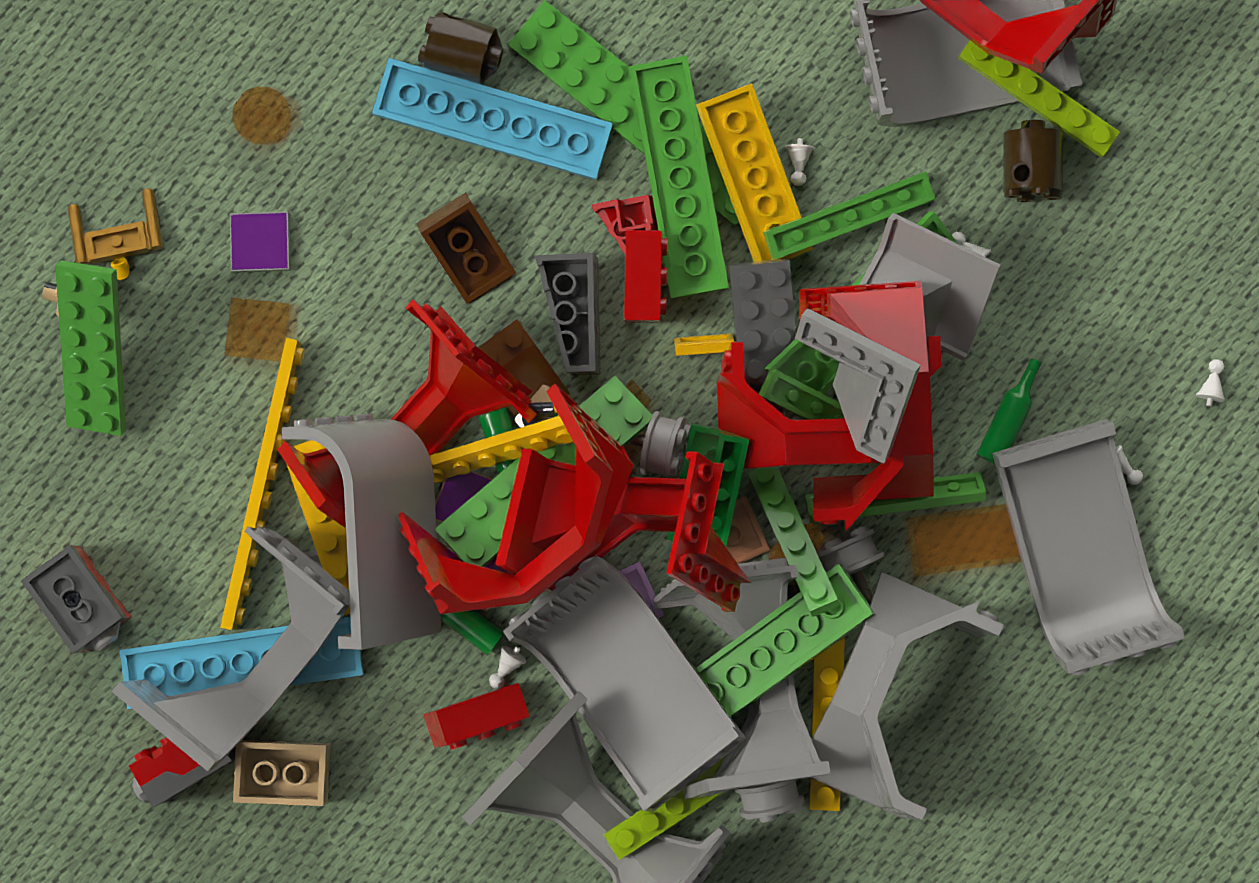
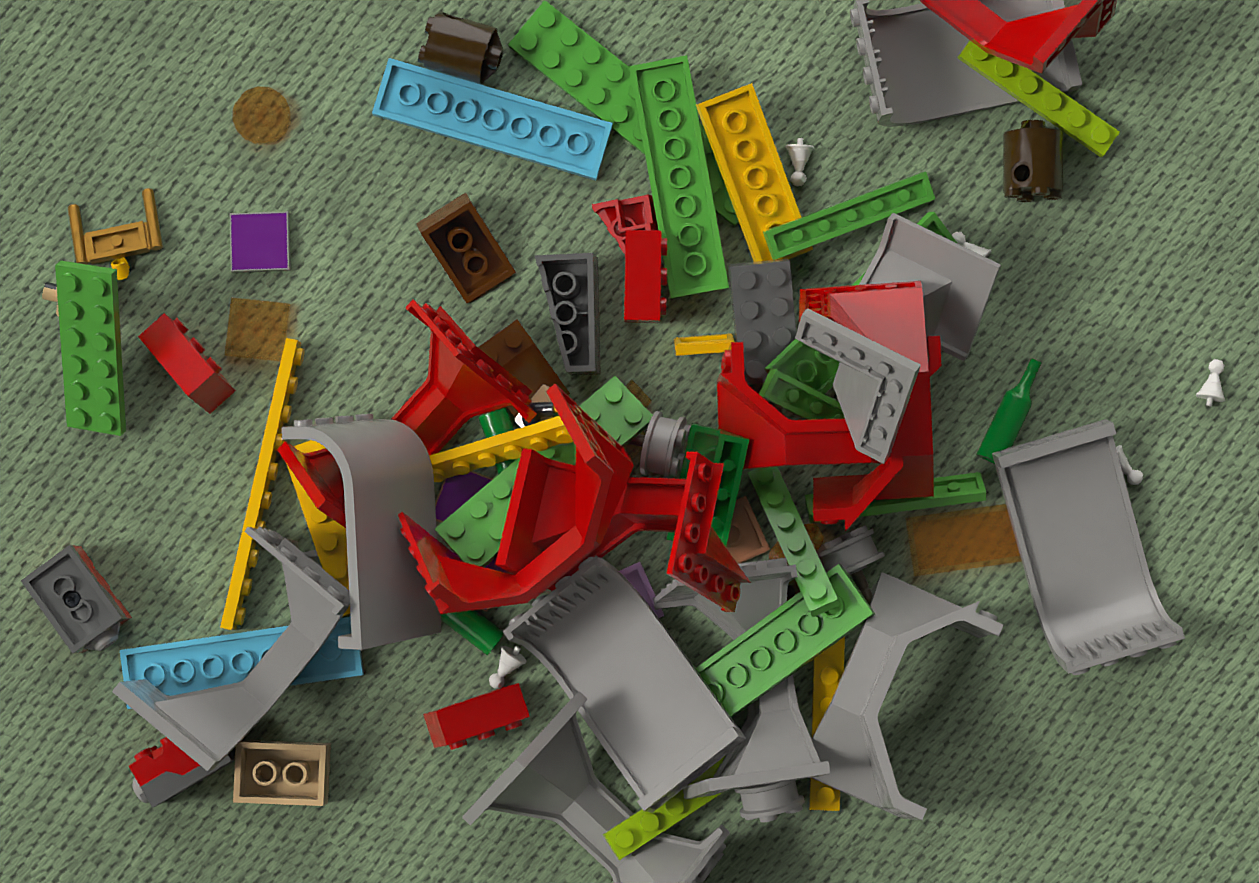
none -> red wedge [138,313,236,414]

